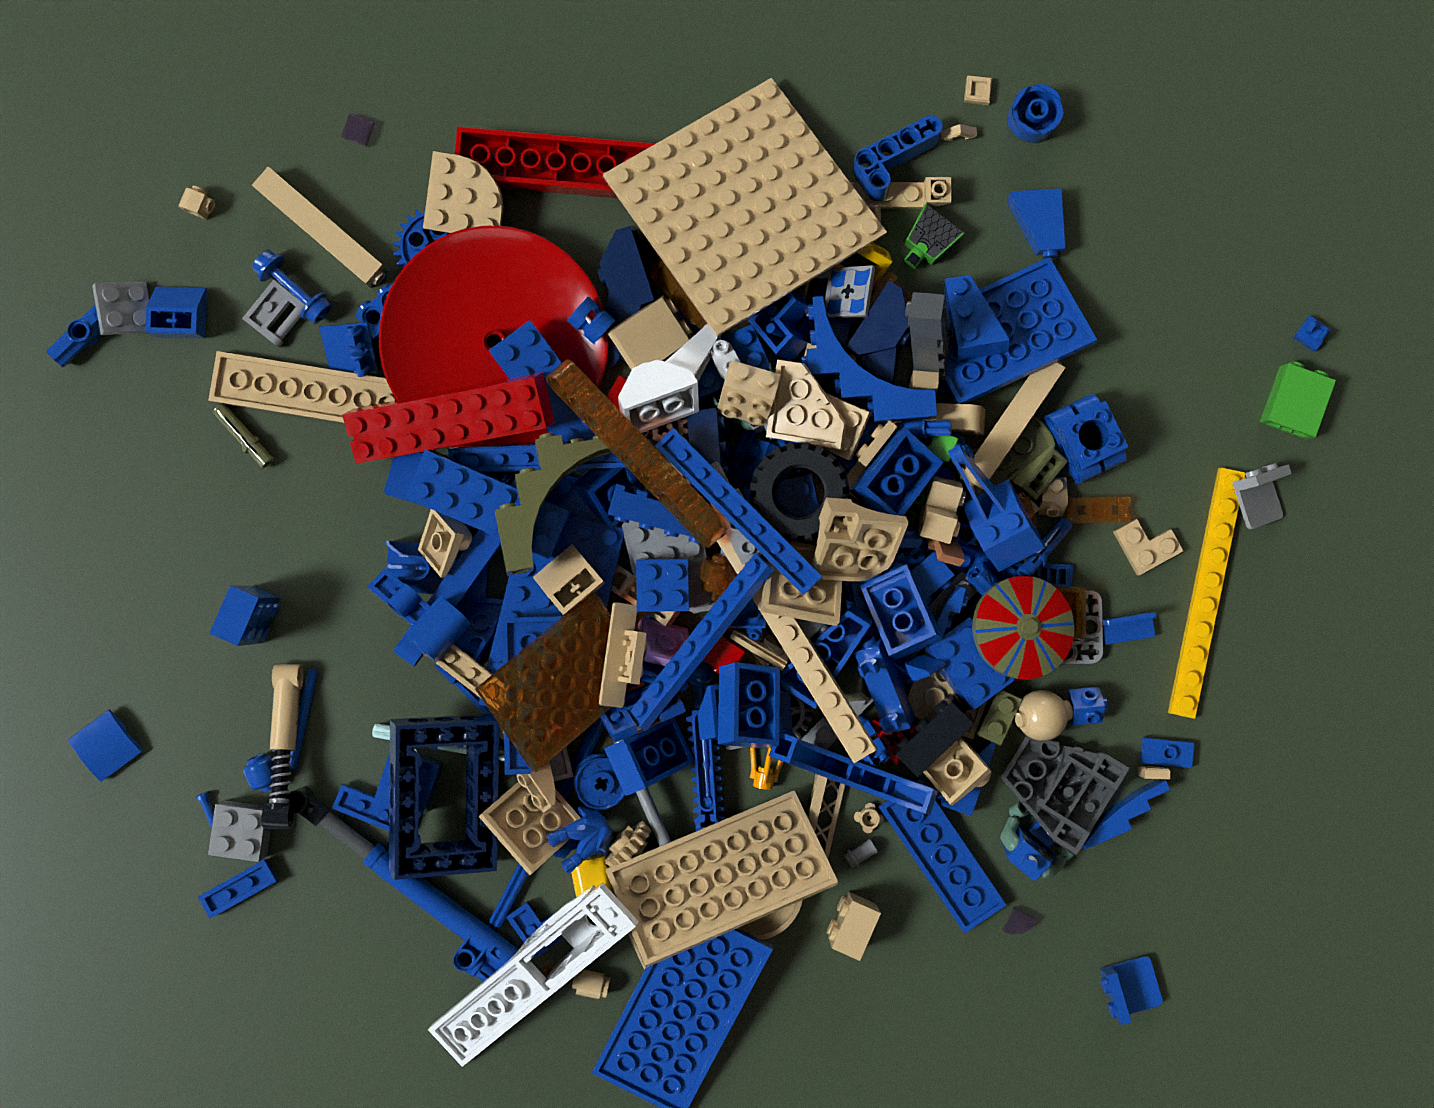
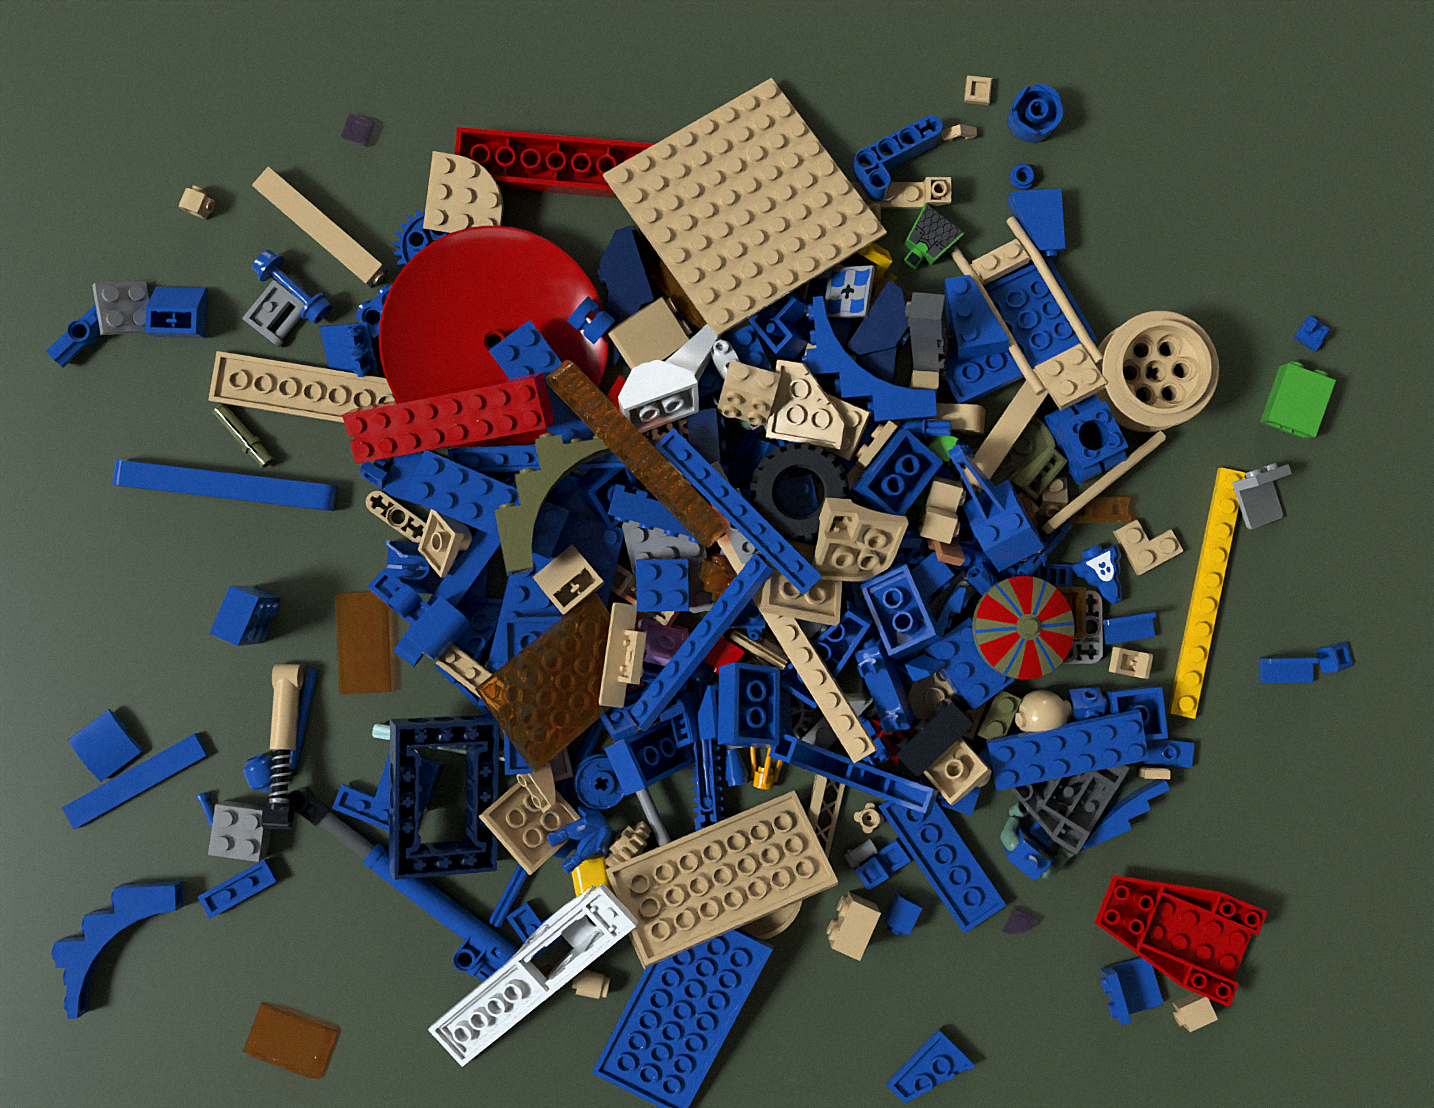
none -> blue arch [52,881,184,1019]
none -> blue tile [62,733,209,830]
none -> blue beam [112,460,338,511]
none -> clear orange piece [243,1003,337,1080]
none -> clear orange tile [335,592,391,695]
none -> blue tile [360,459,388,490]
none -> tan beam [366,491,426,543]
none -> blue slope [671,691,697,748]
none -> blue cone [724,748,749,787]
none -> blue slope [854,838,912,890]
none -> blue brick [884,892,923,936]
none -> blue wing [886,1028,976,1103]
none -> tan plate [949,216,1107,411]
none -> blue plate [986,709,1149,791]
none -> blue plate [1010,164,1035,190]
none -> tan tile [1041,430,1166,534]
none -> blue rock [1071,544,1122,604]
none -> red wedge [1094,875,1268,1007]
none -> tan wheel [1095,311,1219,432]
none -> blue brick [1104,685,1168,740]
none -> tan bracket [1109,647,1153,679]
none -> tan brick [1172,993,1218,1032]
none -> blue panel [1259,657,1320,683]
none -> blue slope [1317,642,1353,673]

